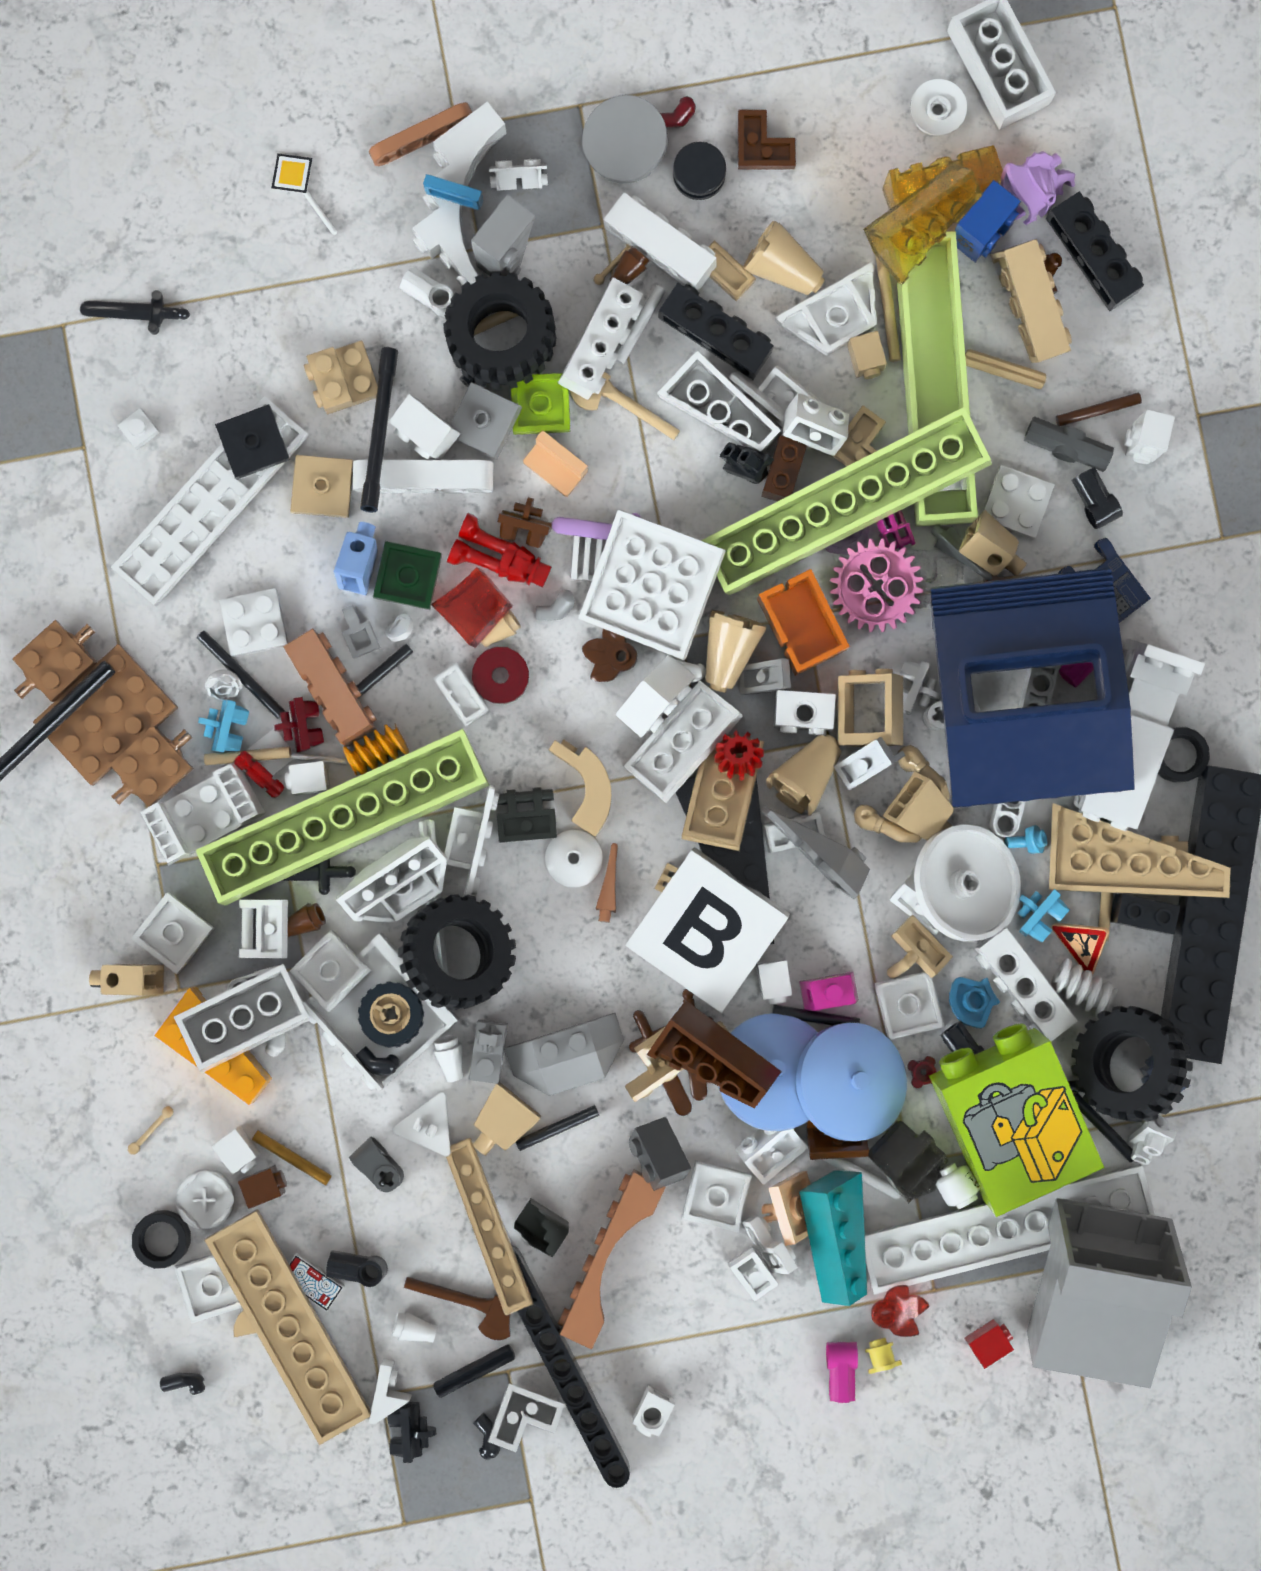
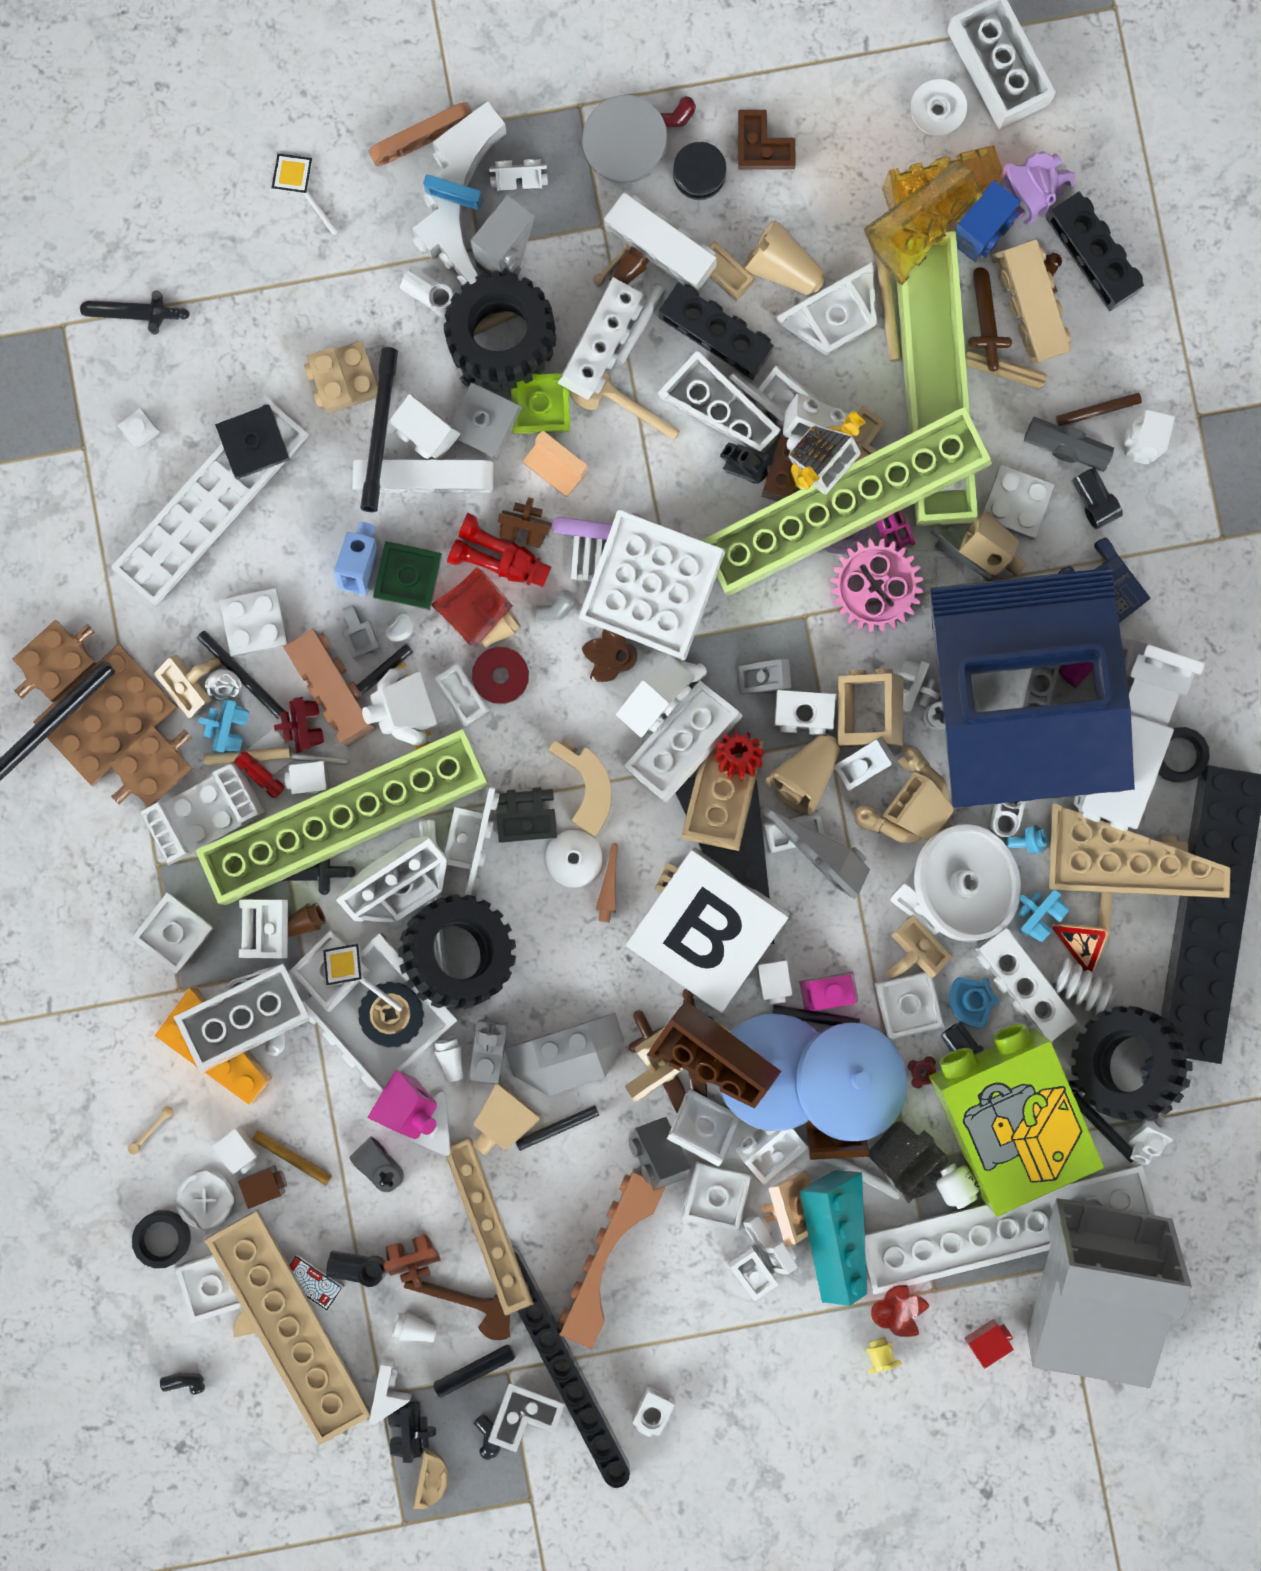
tan torso [89,964,164,996] -> none
tan plate [290,455,353,518] -> none
light orange piece [343,724,409,776] -> none
black arm [355,1046,400,1075] -> none
pearl dark grey piece [514,1198,569,1257] -> none
tan cone [705,610,767,693] -> none
orange piece [757,569,850,676] -> none
dark pink piece [826,1342,858,1403] -> none
tan brick [847,331,887,379] -> none
black brick [1110,894,1180,935] -> none
none -> tan plate [154,655,221,719]
none -> piece [323,944,403,1011]
none -> white torso [362,663,437,750]
none -> dark pink torso [367,1070,437,1139]
none -> copper hips [383,1235,441,1288]
none -> tan tile [413,1448,448,1509]
none -> white tile [667,1088,740,1166]
none -> torso [787,411,866,495]
none -> reddish brown sword [968,267,1012,372]

